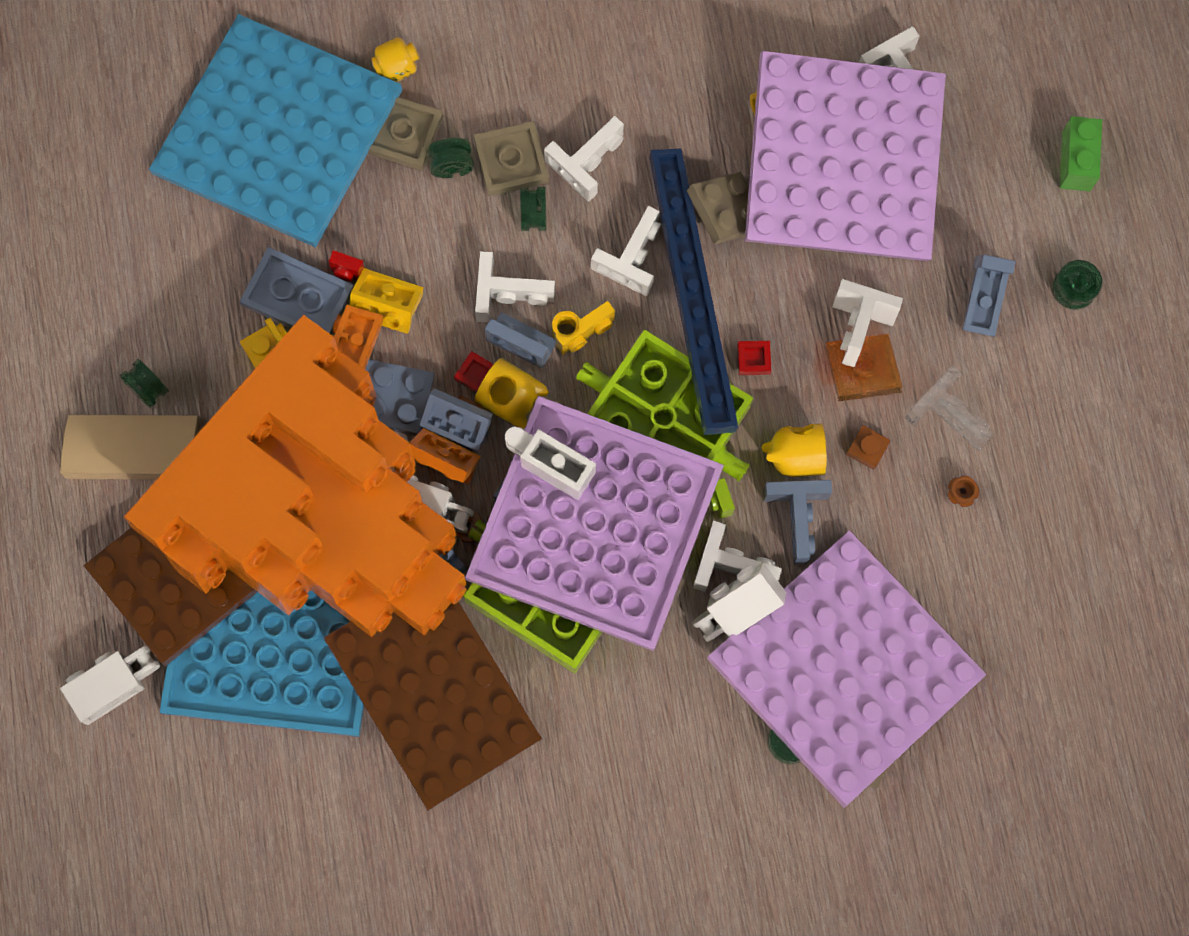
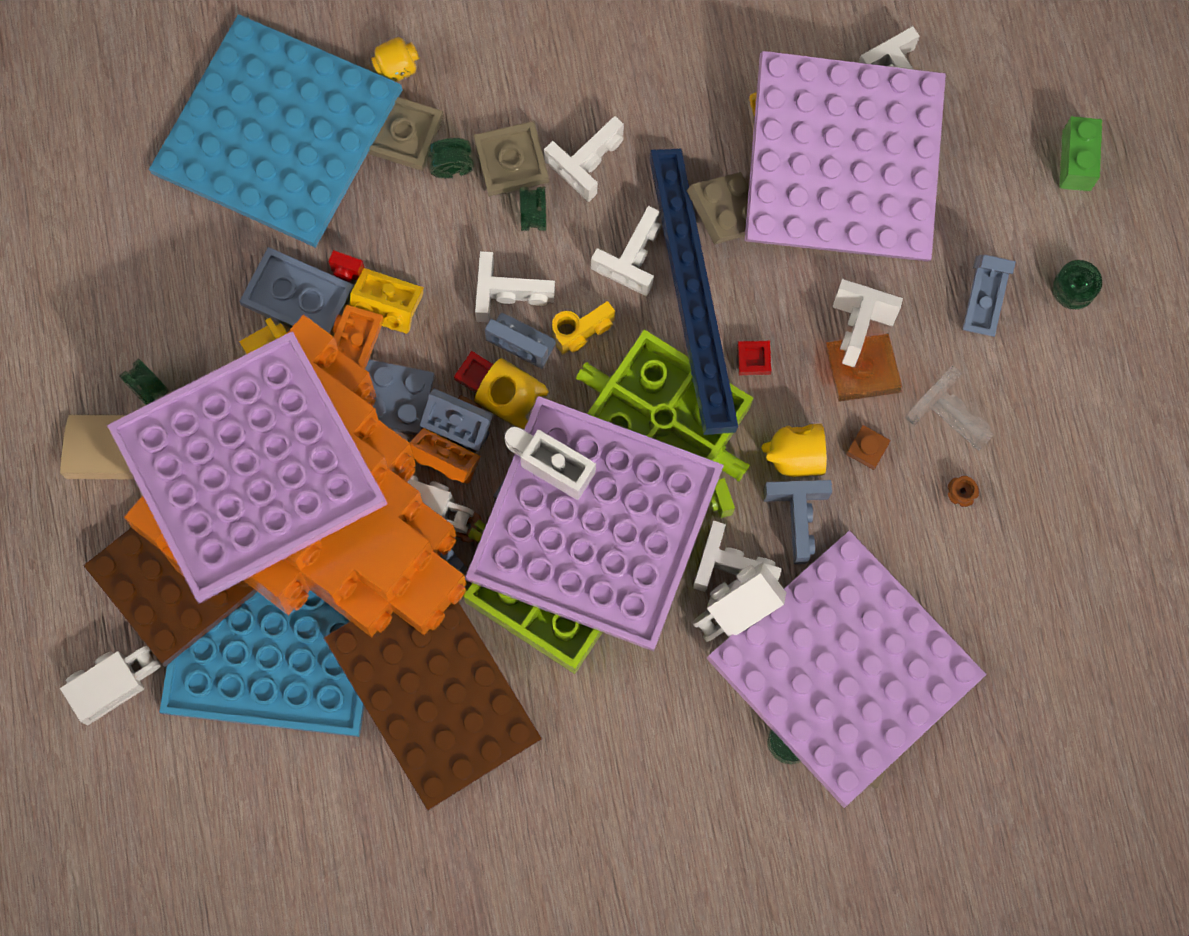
none -> lavender plate [107,331,387,603]

